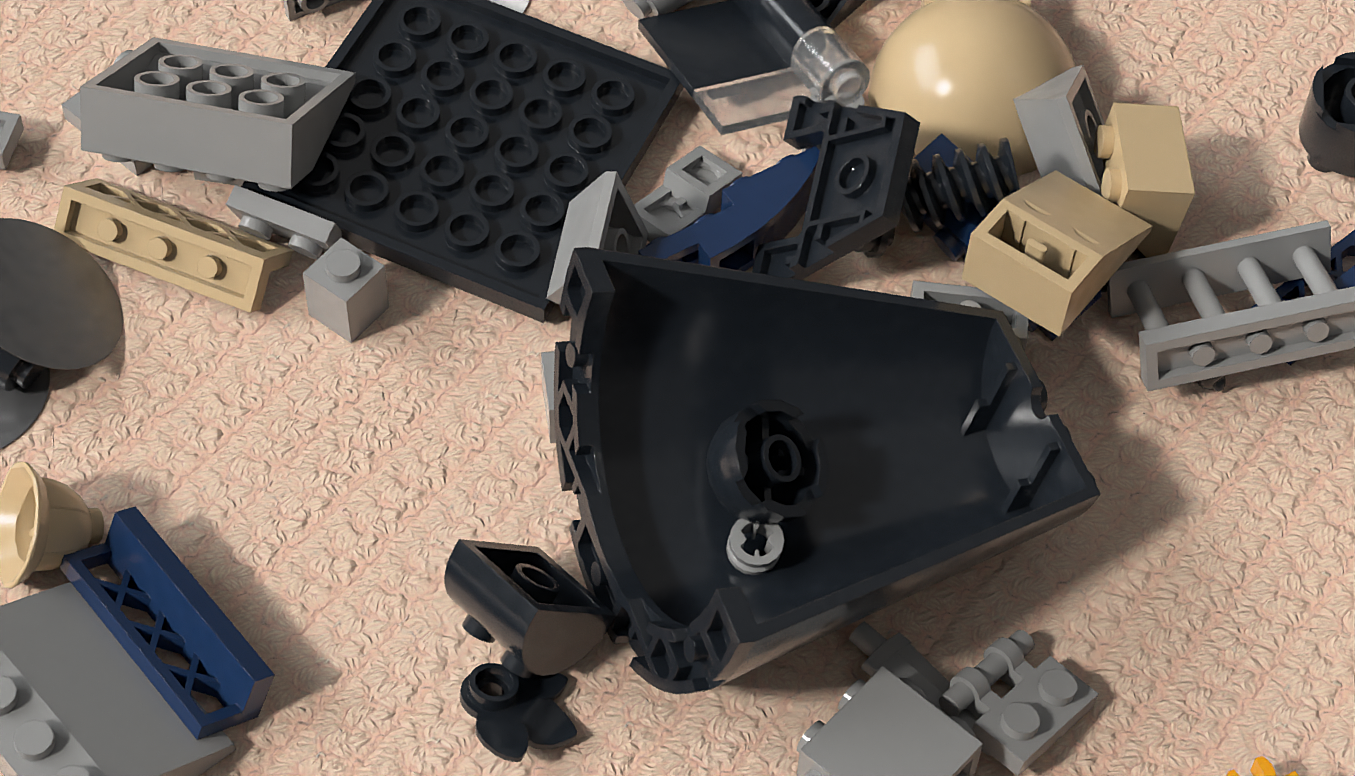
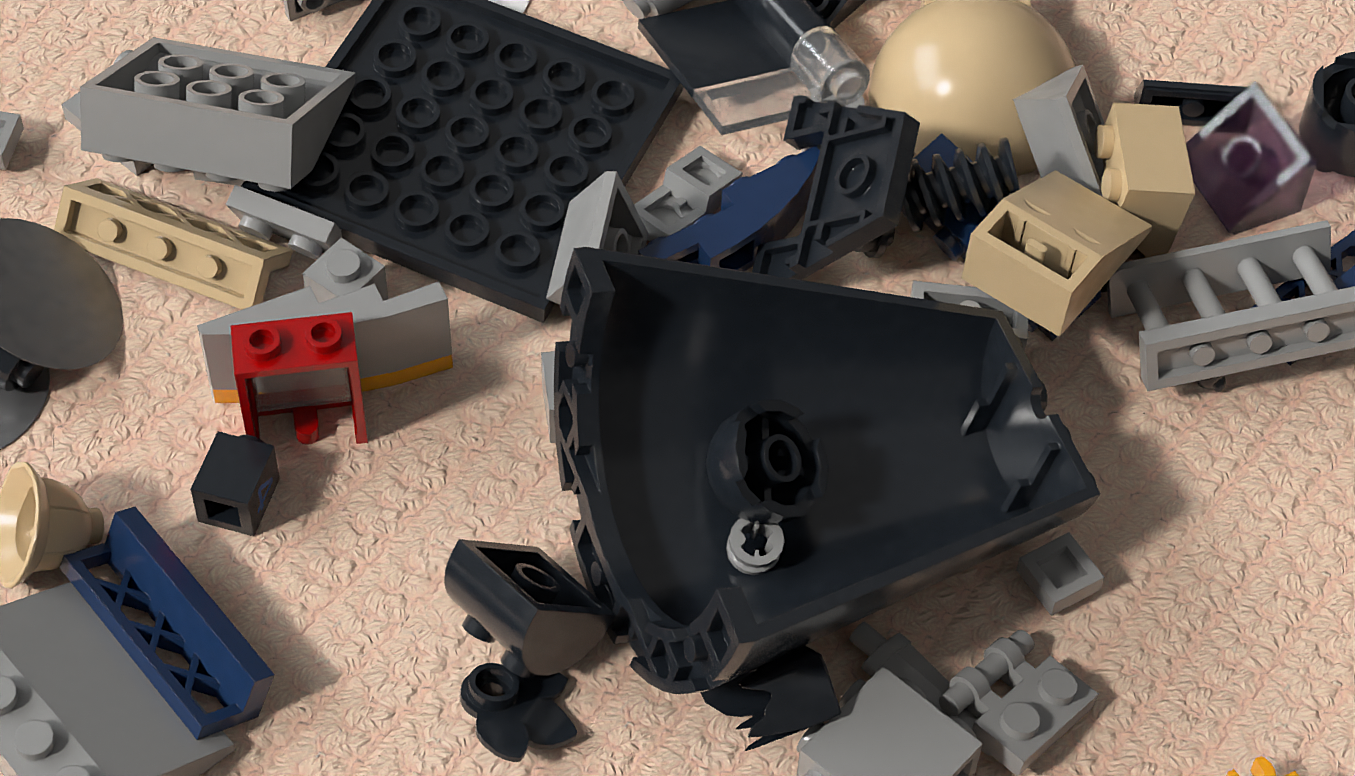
none -> black brick [190,431,280,536]
none -> light grey slope [197,281,453,403]
none -> red window [230,312,368,445]
none -> black piece [700,645,842,751]
none -> light grey plate [1016,532,1105,616]
none -> black slope [1134,80,1253,129]
none -> slope [1186,81,1317,235]

